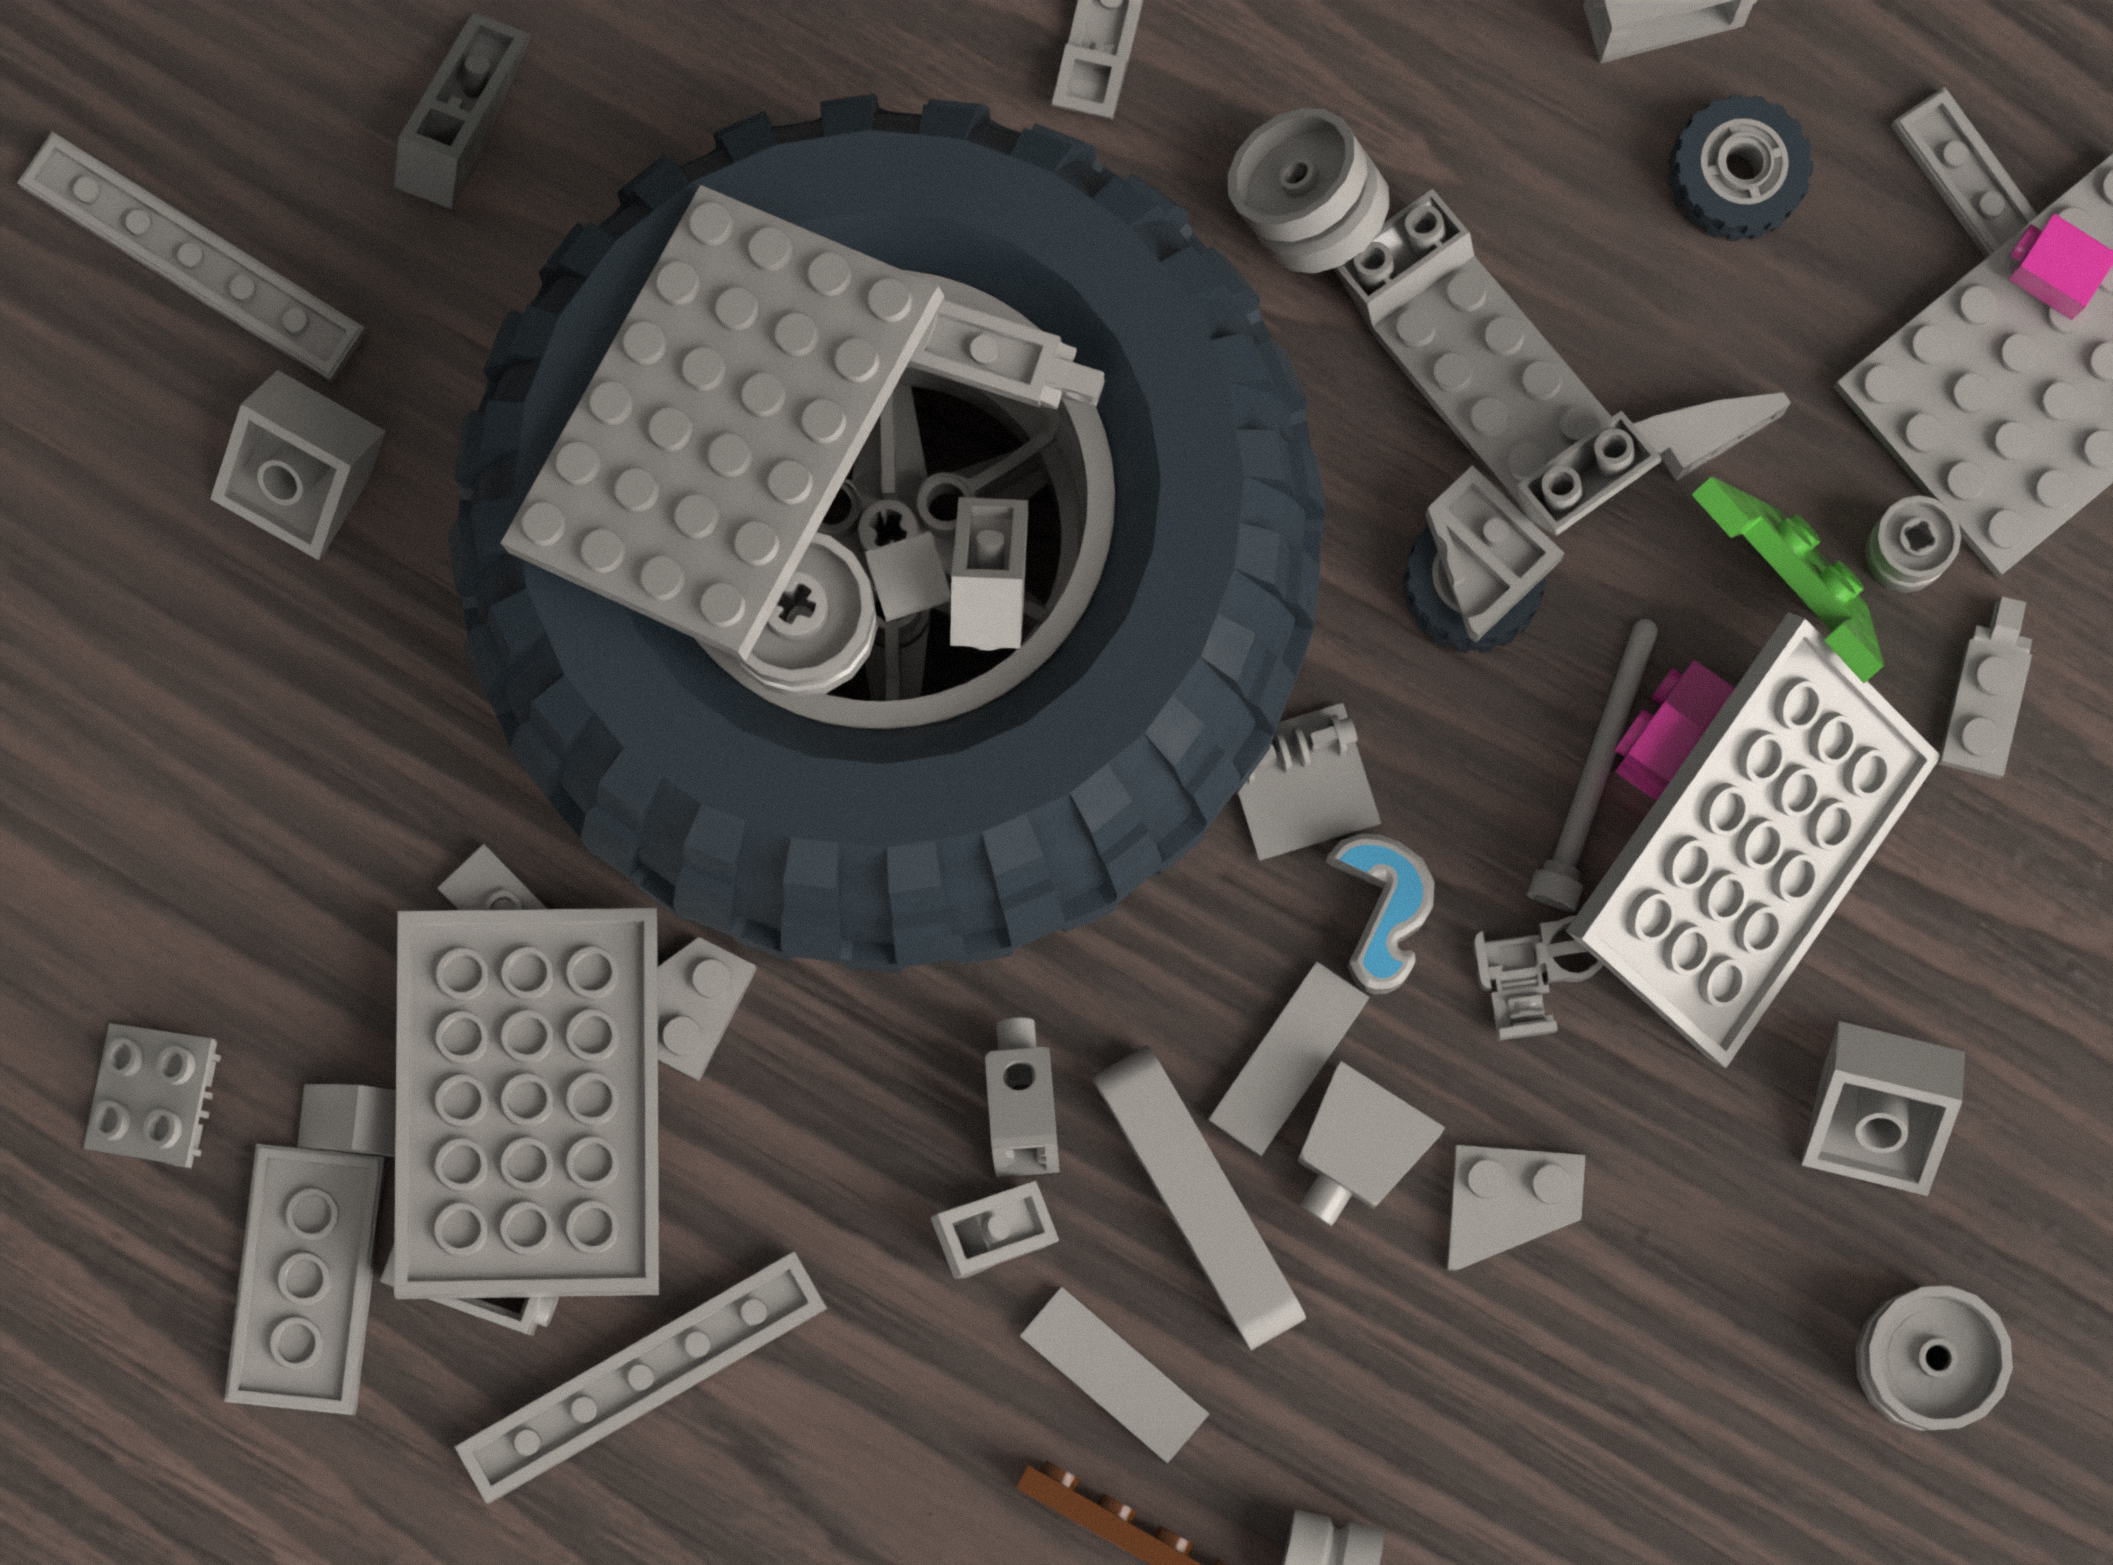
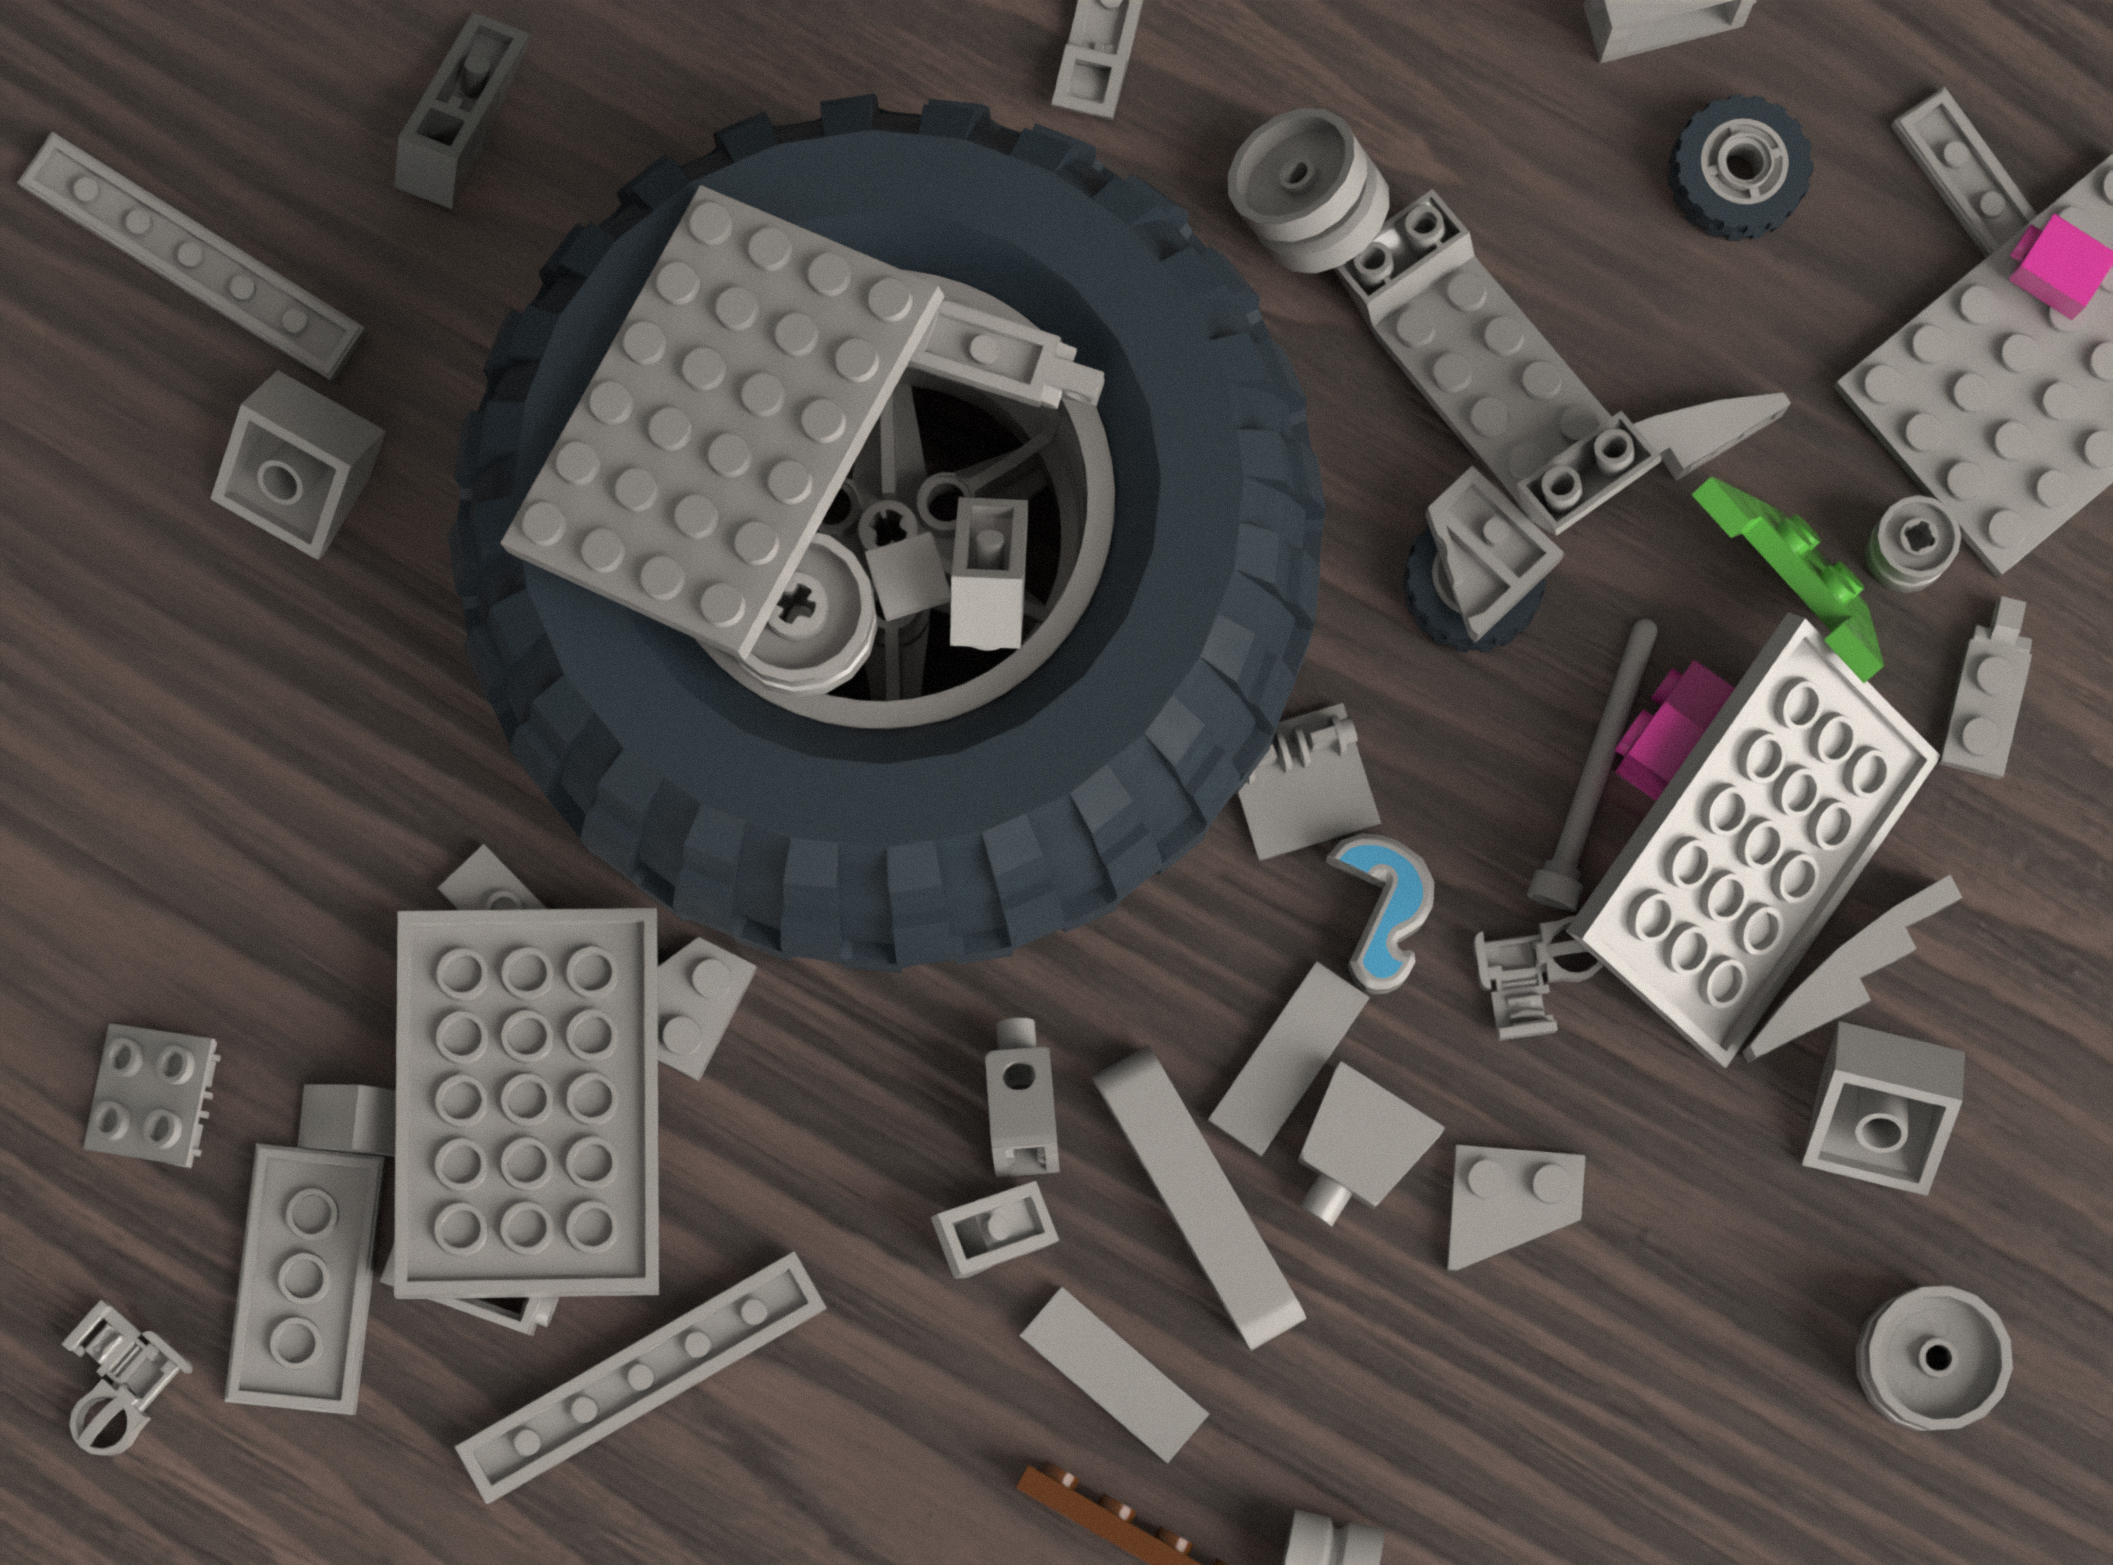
none -> light grey piece [62,1300,193,1456]
none -> light grey slope [1742,875,1962,1063]

